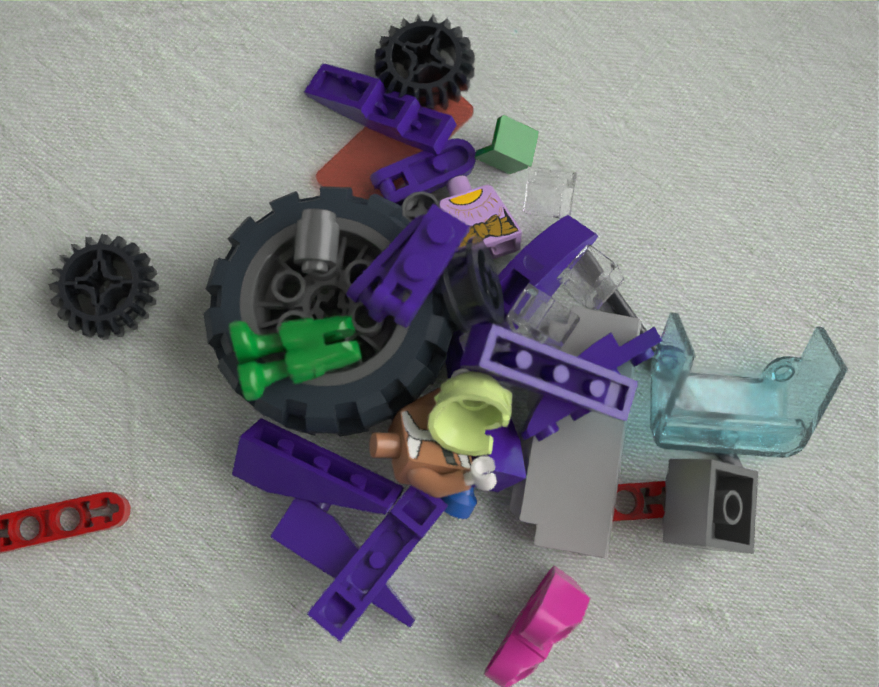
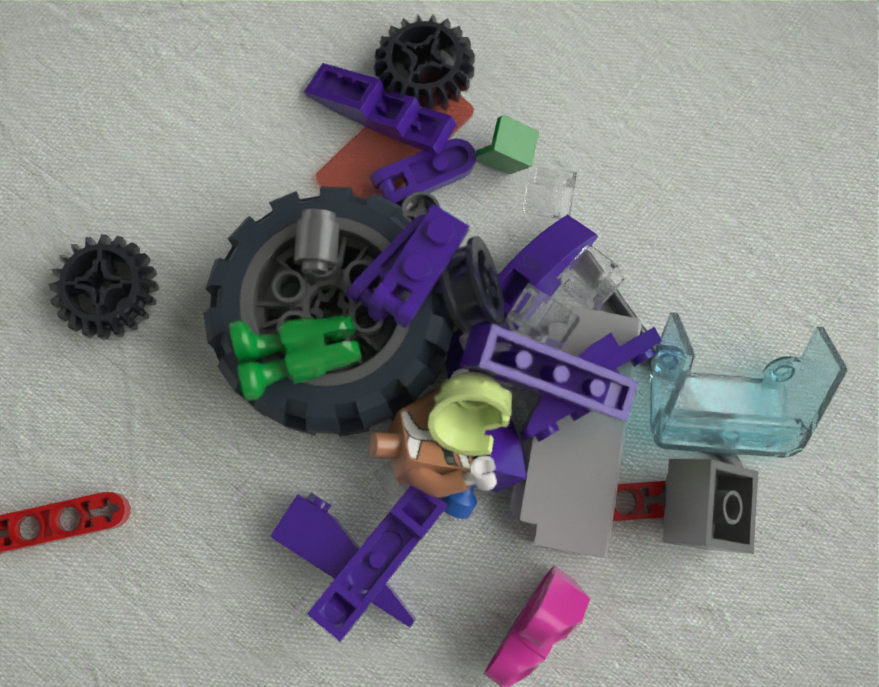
dark purple slope [232,418,404,515] -> none
lavender torso [439,176,522,259] -> none

